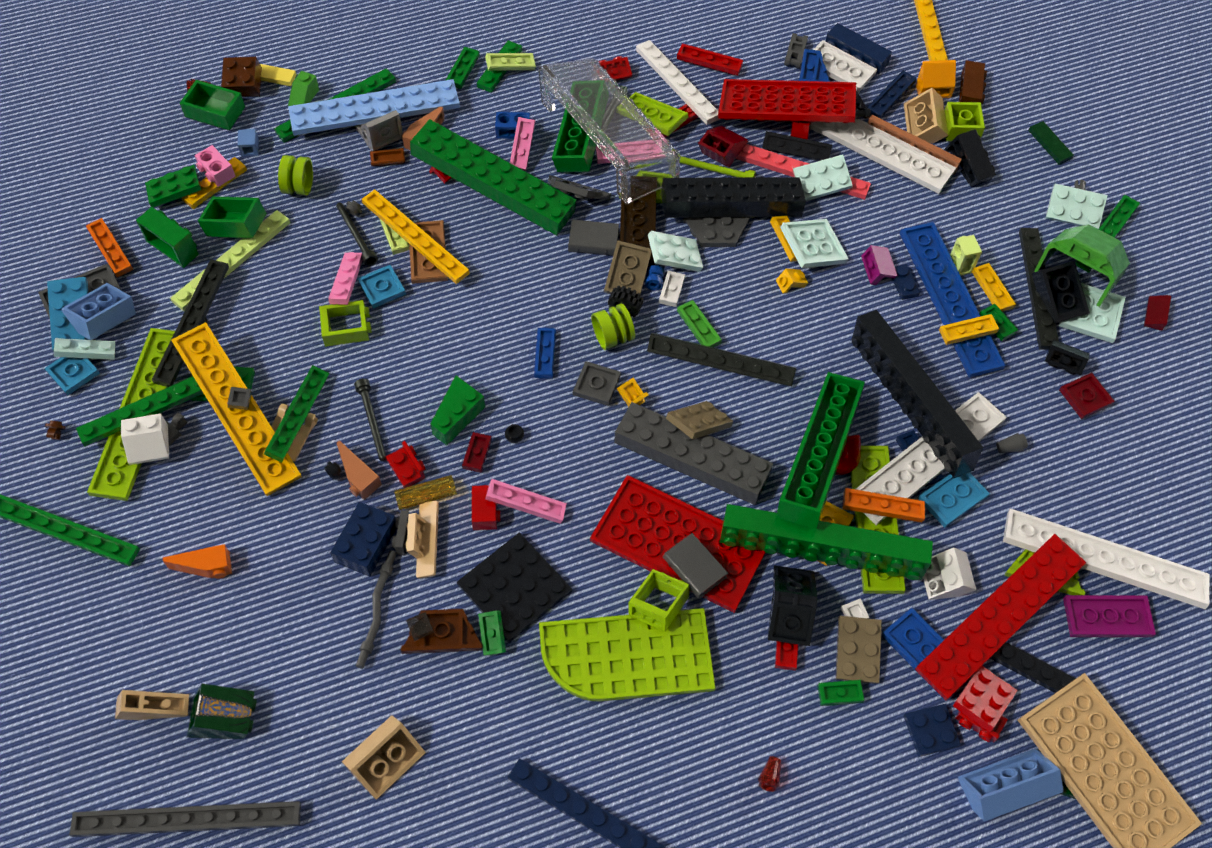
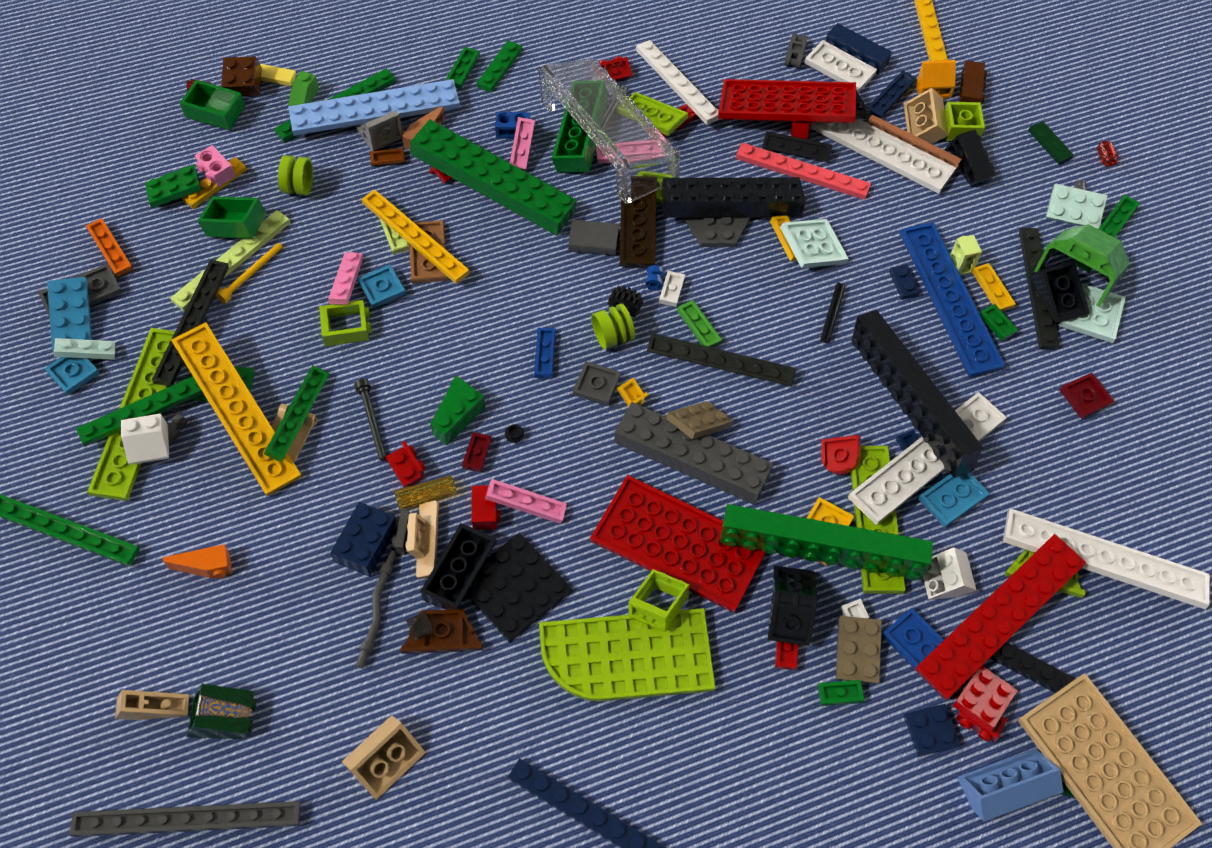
reddish brown plate [45,420,66,440] -> none
medium blue slope [61,283,136,340] -> none
green piece [136,207,199,268] -> none
dark grey plate [227,387,252,410] -> none
medium blue brick [238,129,259,157] -> none
black plate [324,461,342,480] -> none
pearl dark grey piece [336,202,378,266] -> none
nougat slope [337,440,382,500] -> none
dark grey plate [345,200,362,216] -> none
green plate [478,610,506,656] -> none
yellowish green tile [485,53,536,71] -> none
dark grey wing [548,175,611,200] -> none
dark tan plate [604,240,652,294] -> none
light aqua plate [648,231,703,272] -> none
dark grey piece [663,533,728,599] -> none
lime piece [676,156,756,178] -> none
red plate [677,43,743,76] -> none
dark red slope [698,126,748,167] -> none
clear red cone [758,756,782,792] -> none
yellow bracket [776,268,808,293] -> none
green brick [776,372,865,529] -> none
light aqua plate [793,155,853,201] -> none
blue wing [799,49,830,82] -> none
orange plate [842,488,925,523] -> none
magenta panel [861,245,897,285] -> none
yellow plate [939,314,999,345] -> none
dark grey cone [996,433,1028,453] -> none
black brick [1045,339,1090,376] -> none
magenta plate [1063,595,1156,637] -> none
dark red slope [1144,295,1171,331] -> none
none -> yellow piece [216,243,283,304]
none -> black slope [420,523,497,610]
none -> black axle [820,282,846,344]
none -> clear red brick [1096,141,1118,167]

